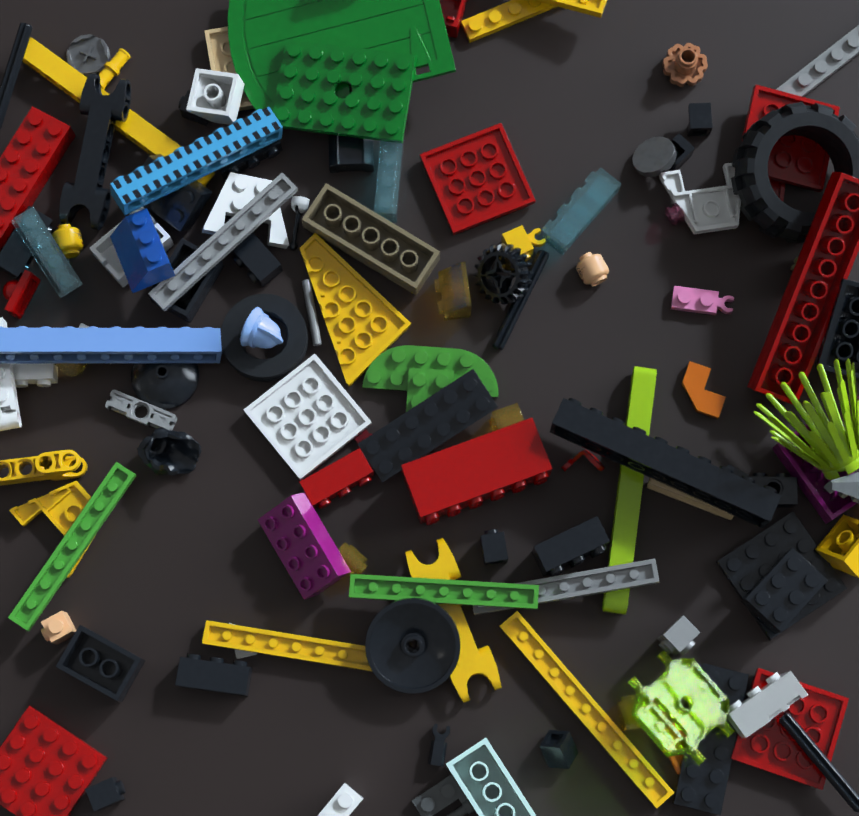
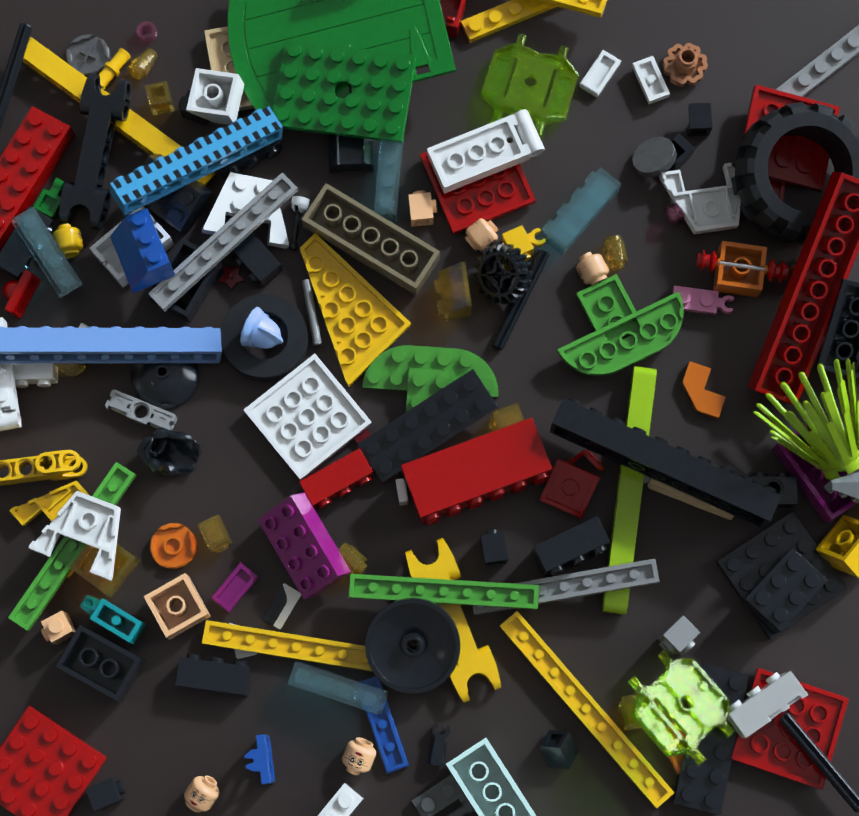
none -> white wing [28,491,121,581]
none -> green plate [33,178,65,219]
none -> clear yellow brick [70,544,140,598]
none -> teal hinge [80,595,147,645]
none -> clear yellow cone [127,48,158,81]
none -> clear pink bush [137,21,158,43]
none -> light nougat brick [144,573,211,640]
none -> clear yellow brick [145,81,175,116]
none -> orange tile [150,523,197,569]
none -> light nougat head [184,776,220,813]
none -> clear yellow brick [197,514,232,553]
none -> magenta tile [211,562,259,614]
none -> dark red piece [218,266,245,291]
none -> blue piece [244,734,275,784]
none -> sticker [263,583,301,629]
none -> clear light blue brick [288,662,389,714]
none -> light nougat head [342,737,376,775]
none -> blue tile [356,676,409,774]
none -> white tile [395,478,408,506]
none -> light nougat brick [408,191,437,227]
none -> white hinge [427,110,545,194]
none -> light nougat head [465,218,498,251]
none -> clear neon green piece [481,34,579,137]
none -> red tile [540,458,600,519]
none -> bright green plate [557,274,684,376]
none -> white tile [579,50,621,98]
none -> clear yellow brick [602,235,628,270]
none -> white plate [632,56,670,104]
none -> orange brick [695,241,789,298]

